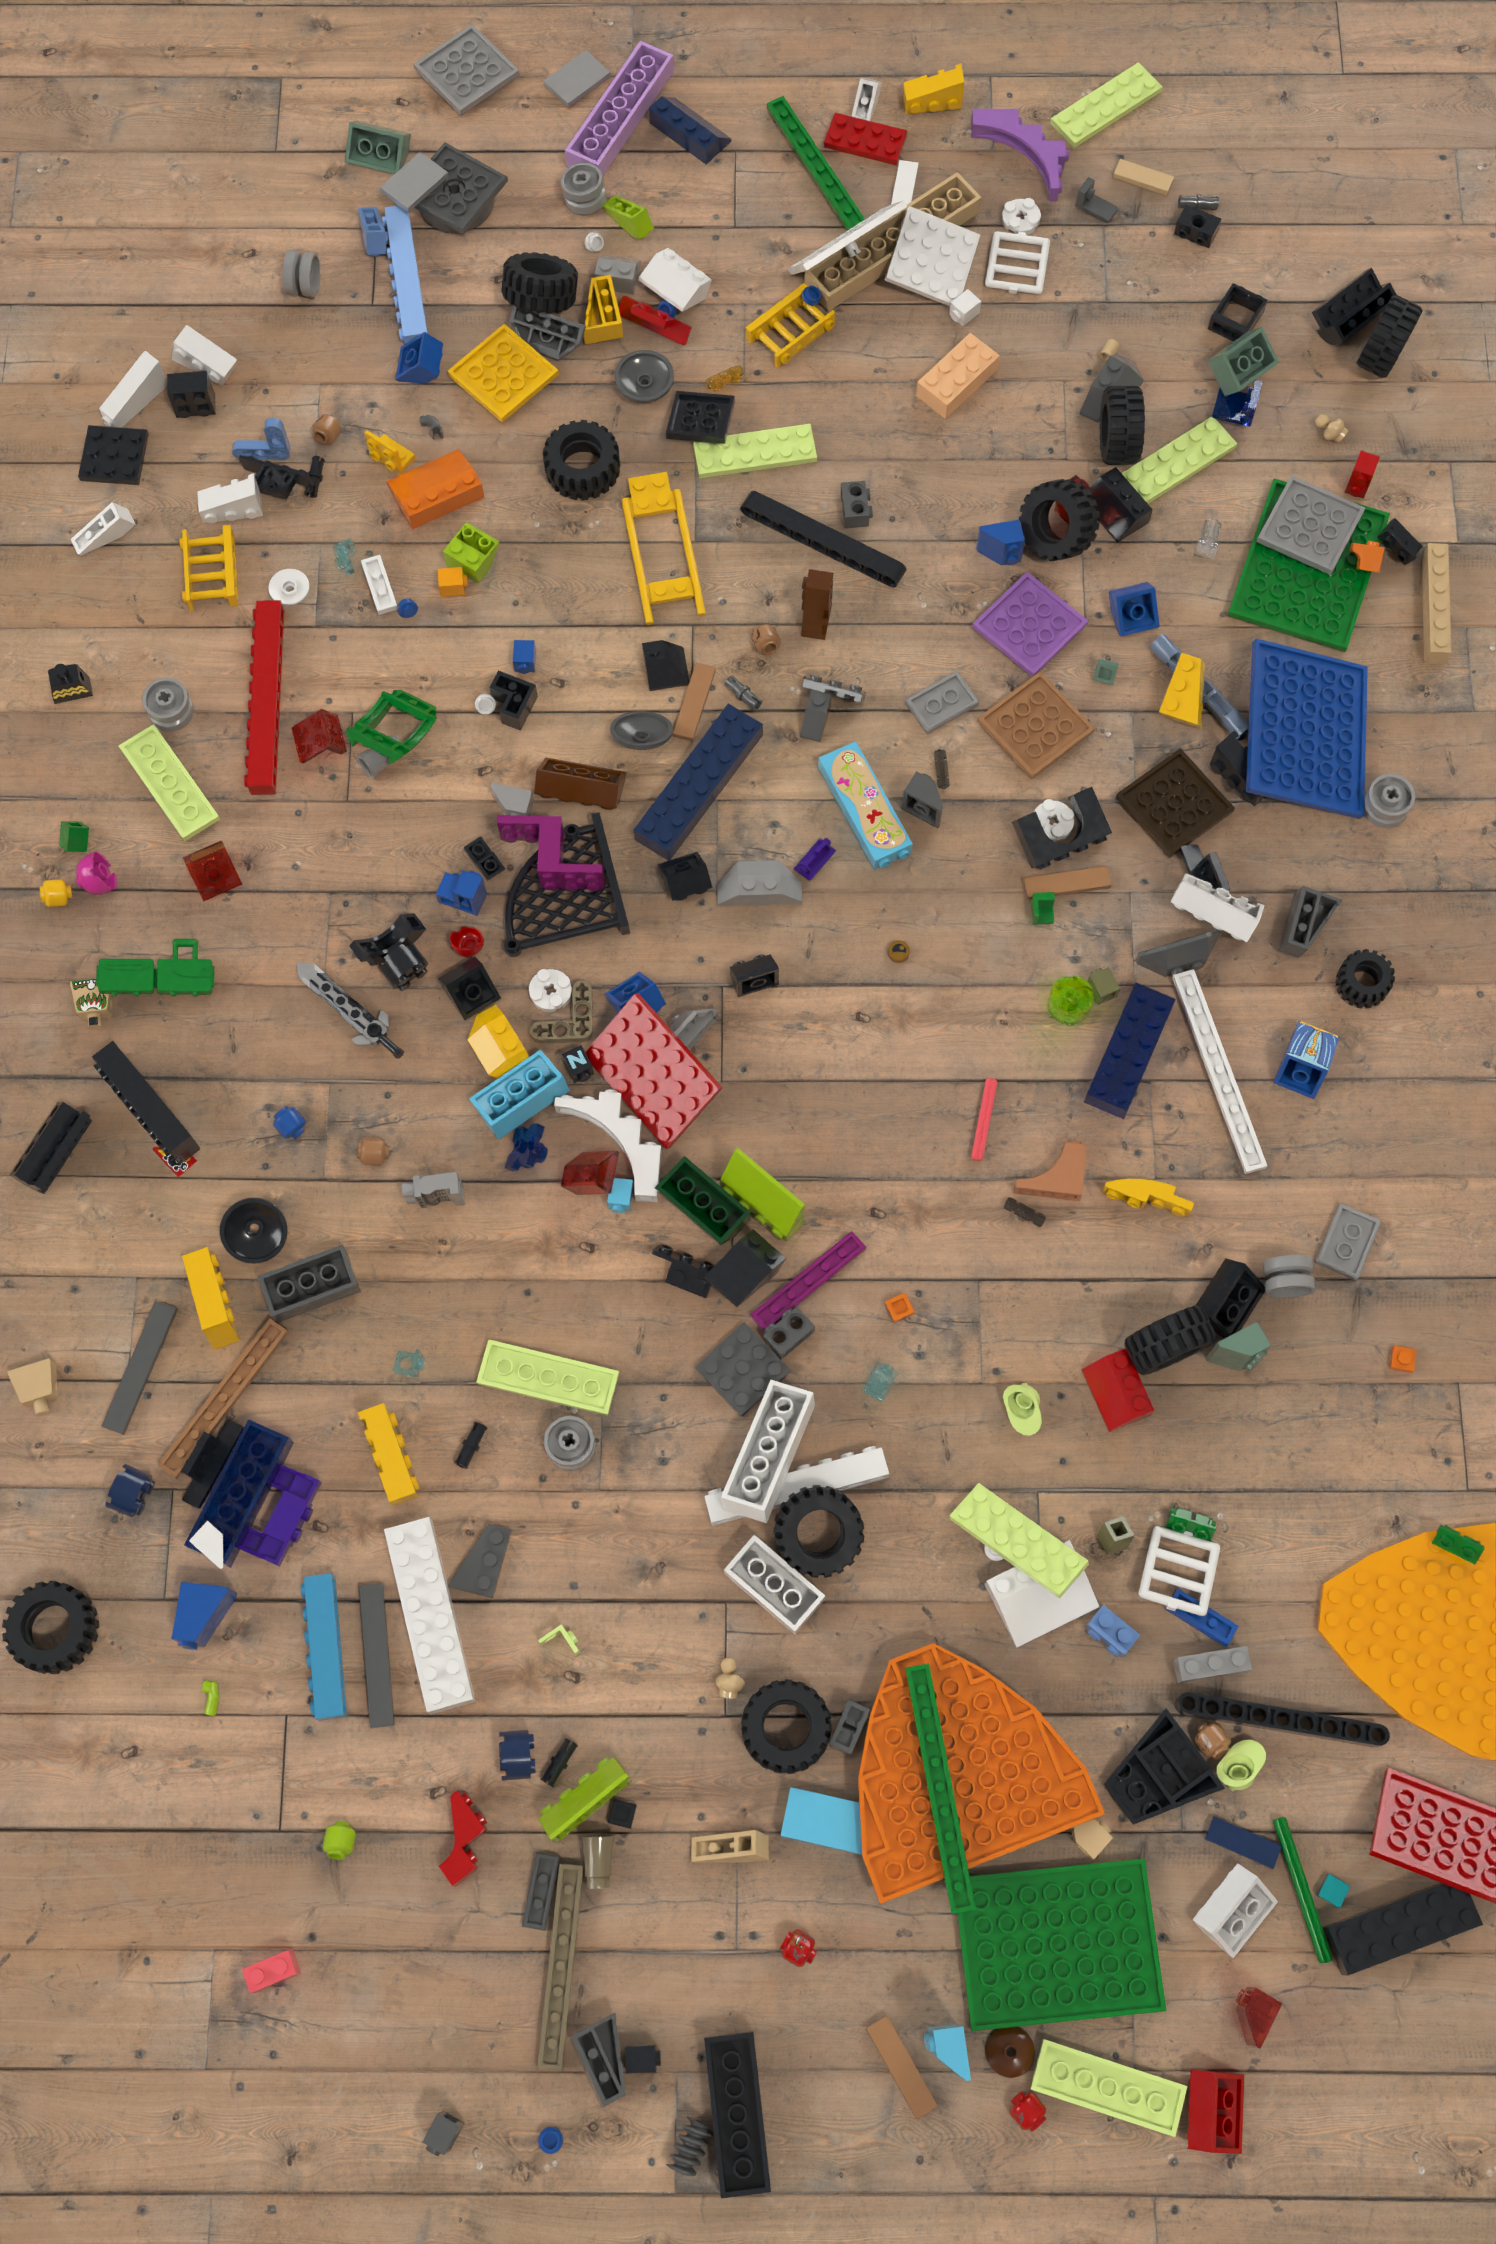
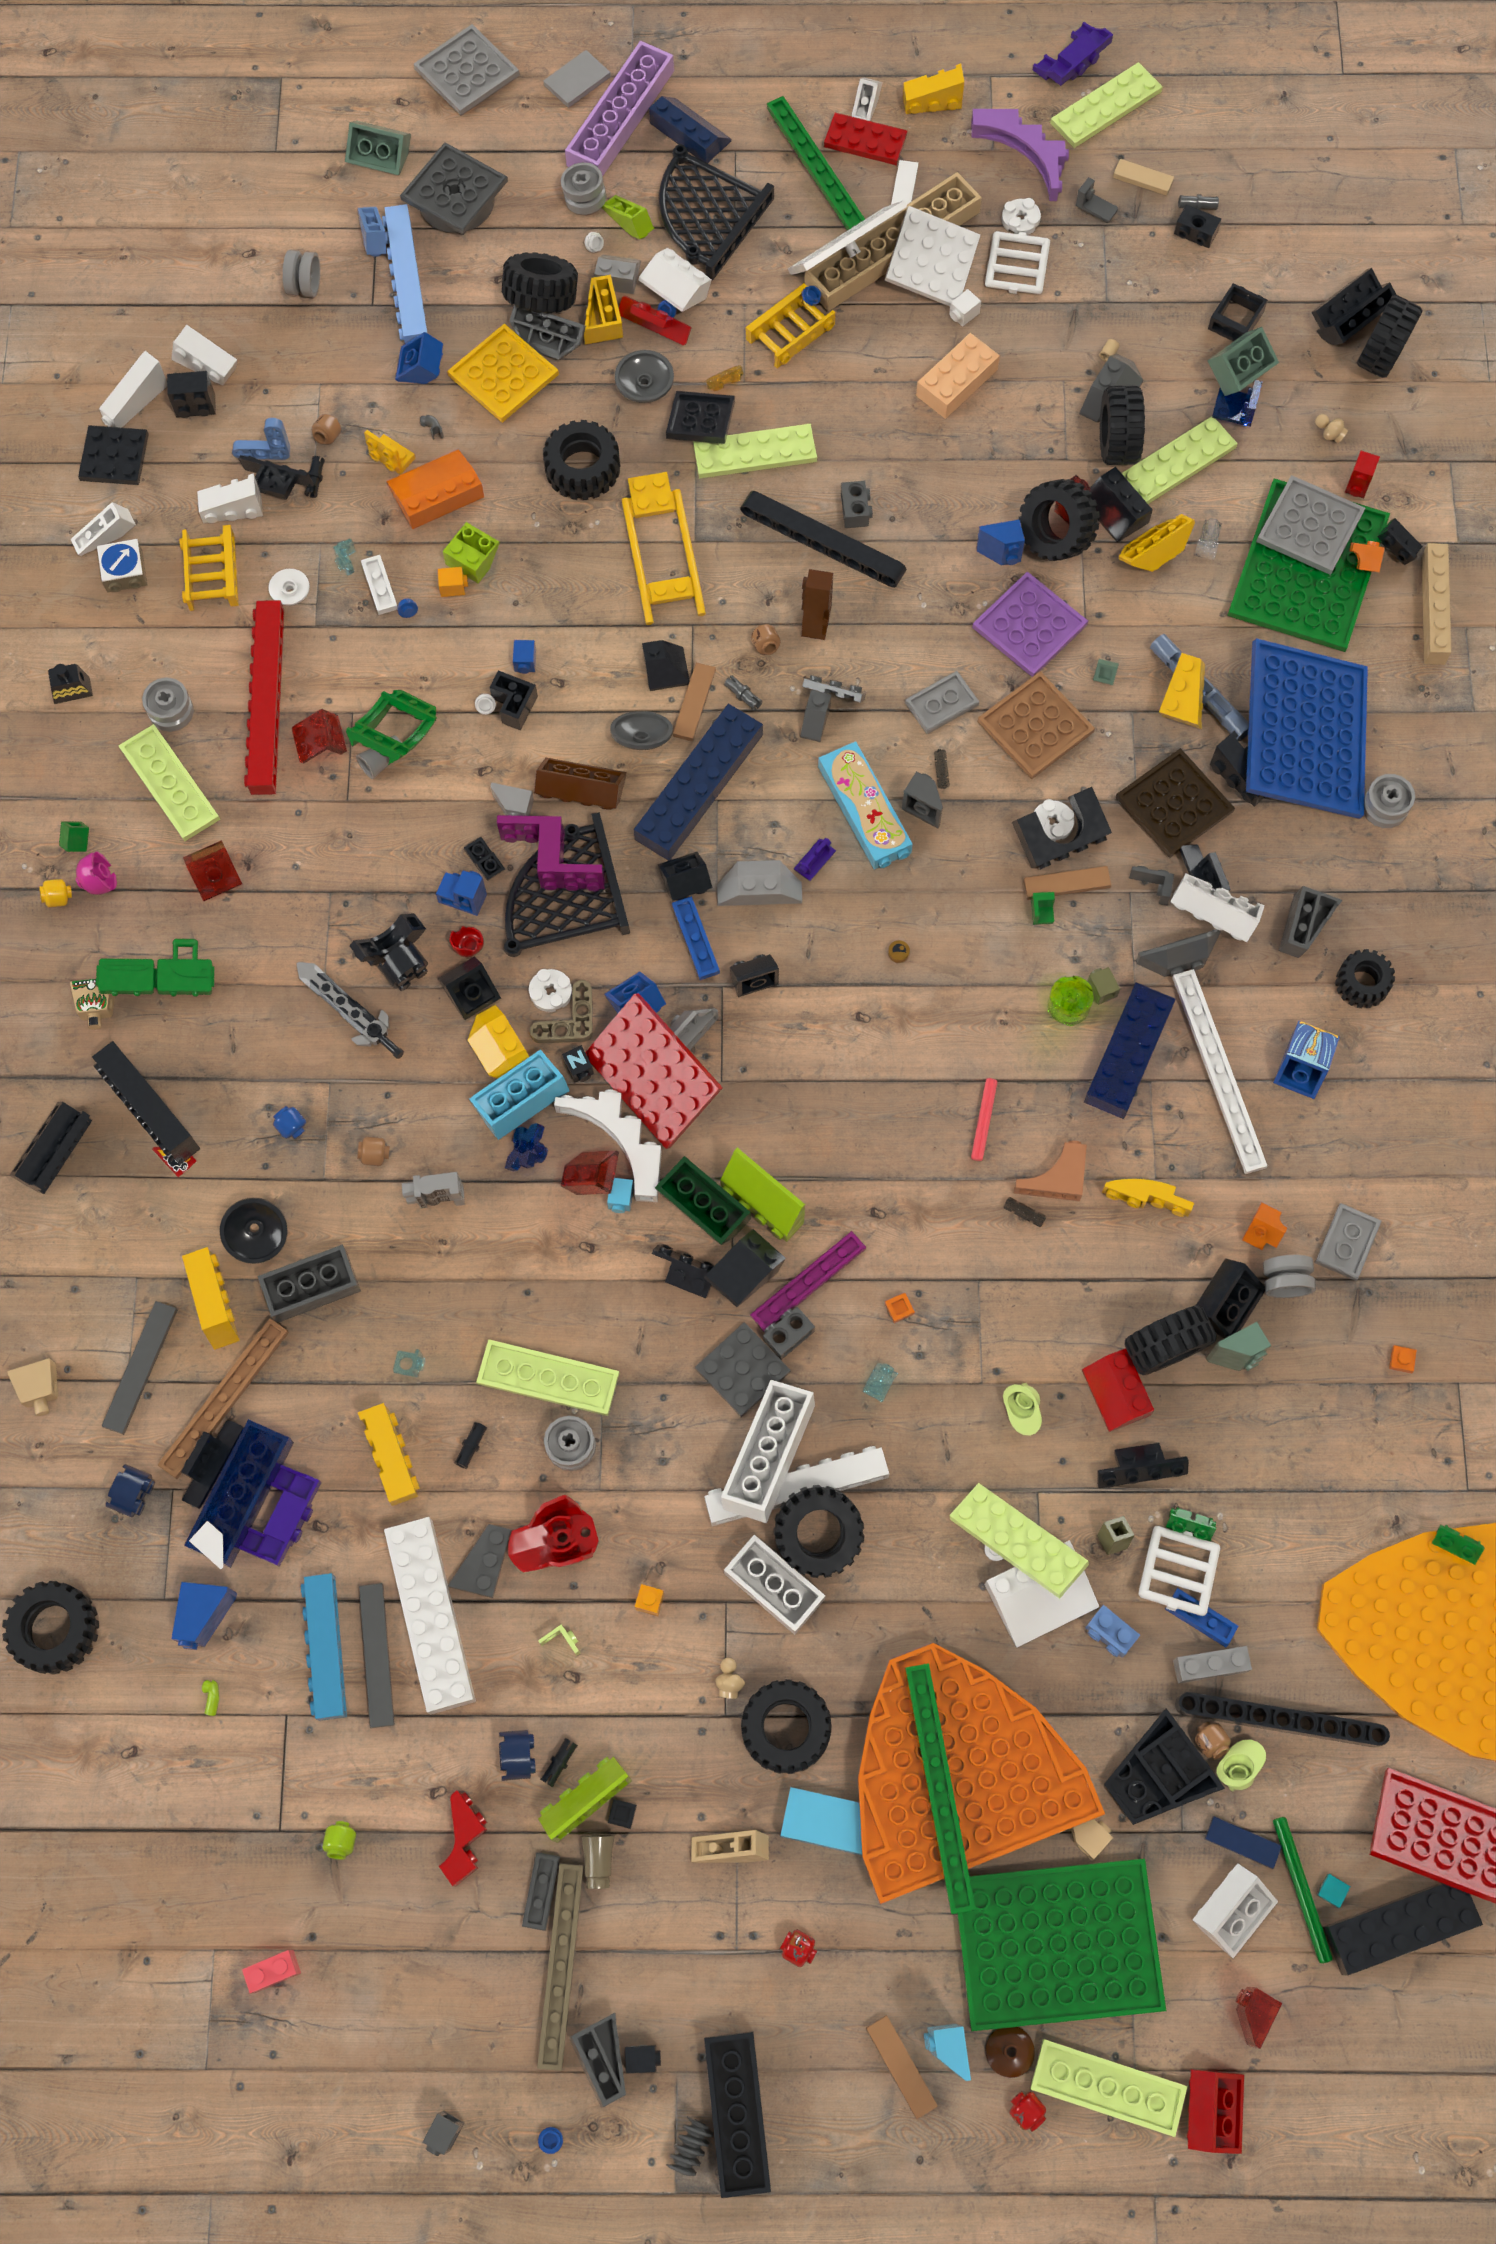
light grey tile [380,152,449,213] -> none
dark grey brick [829,1700,870,1756] -> none
blue slope [1108,582,1160,636] -> none
none -> piece [97,539,147,593]
none -> red piece [508,1495,599,1573]
none -> light orange brick [635,1584,665,1616]
none -> black piece [659,144,774,280]
none -> blue plate [672,896,720,980]
none -> dark purple bracket [1032,22,1113,86]
none -> black bracket [1097,1443,1189,1488]
none -> yellow wedge [1119,514,1195,572]
none -> dark grey bracket [1129,866,1174,905]
none -> orange brick [1242,1202,1287,1250]

